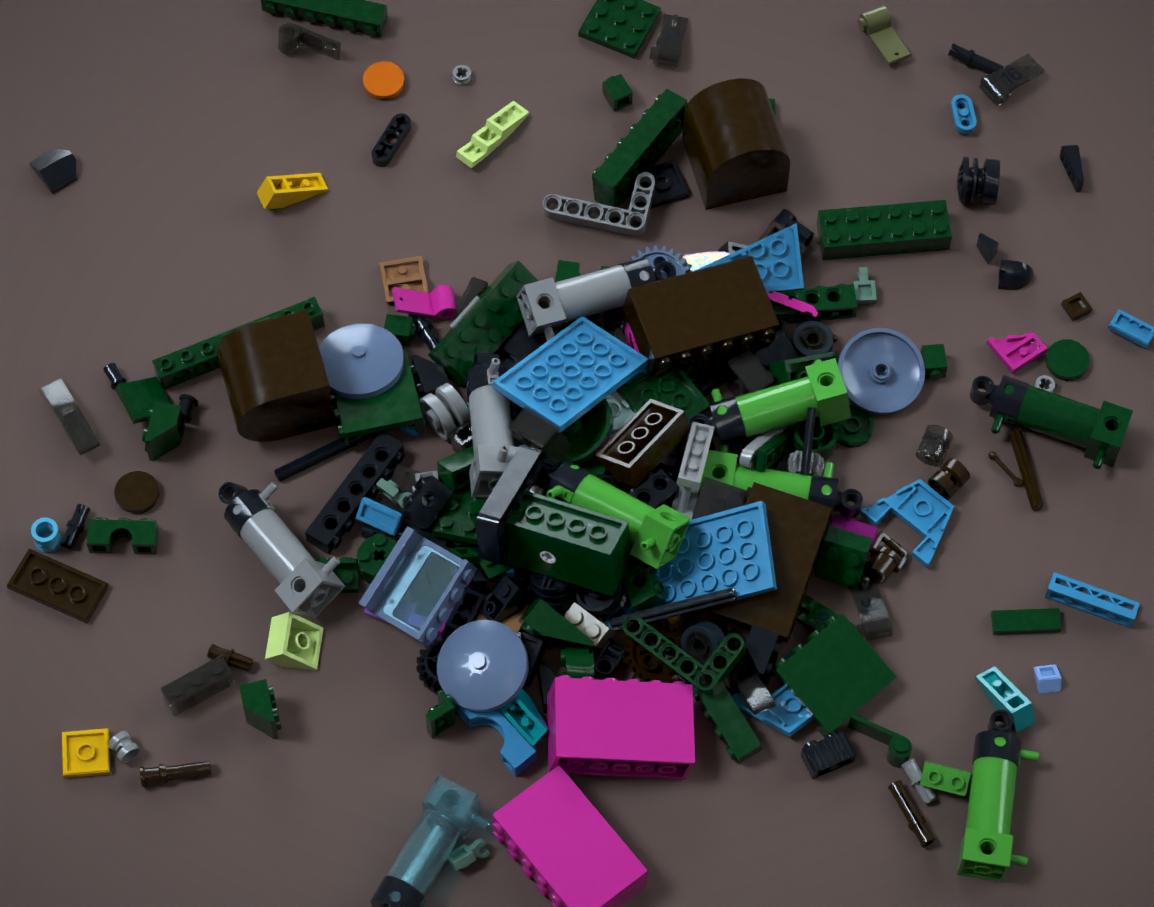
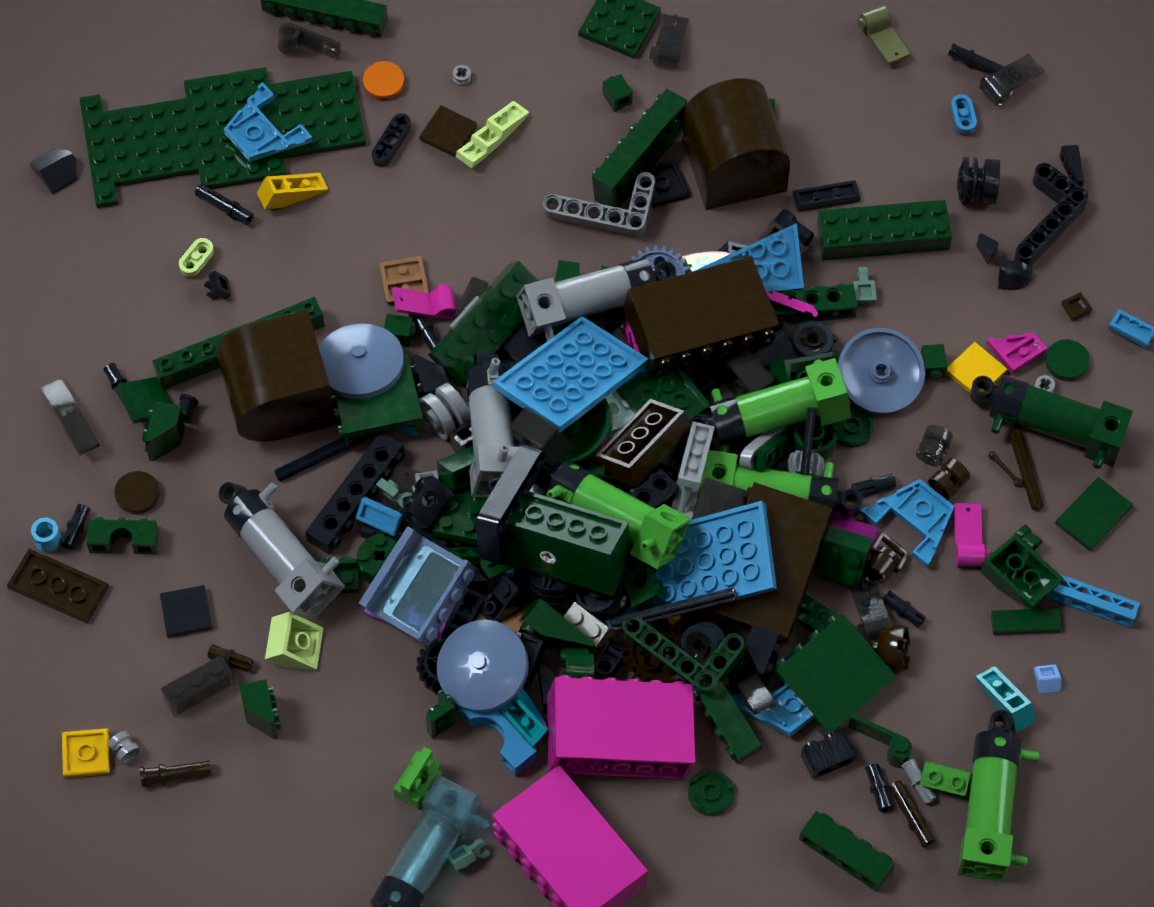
none -> dark green piece [79,67,366,208]
none -> black tile [160,585,212,637]
none -> yellowish green plate [179,238,214,277]
none -> black pin [195,183,254,225]
none -> black tile [204,271,232,299]
none -> dark azure wing [224,82,313,162]
none -> bright green brick [393,747,443,810]
none -> dark brown tile [419,105,477,157]
none -> dark green tile [688,770,734,816]
none -> black tile [793,180,860,212]
none -> dark green brick [799,811,895,892]
none -> black axle [851,473,896,495]
none -> black pin [865,763,893,812]
none -> dark brown cylinder [873,625,911,671]
none -> black pin [881,590,926,628]
none -> yellow tile [946,342,1007,393]
none -> dark pink door [954,503,989,566]
none -> dark green slope [981,534,1064,608]
none -> dark green wheel [1013,524,1042,551]
none -> black beam [1014,163,1088,267]
none -> dark green tile [1055,477,1133,551]

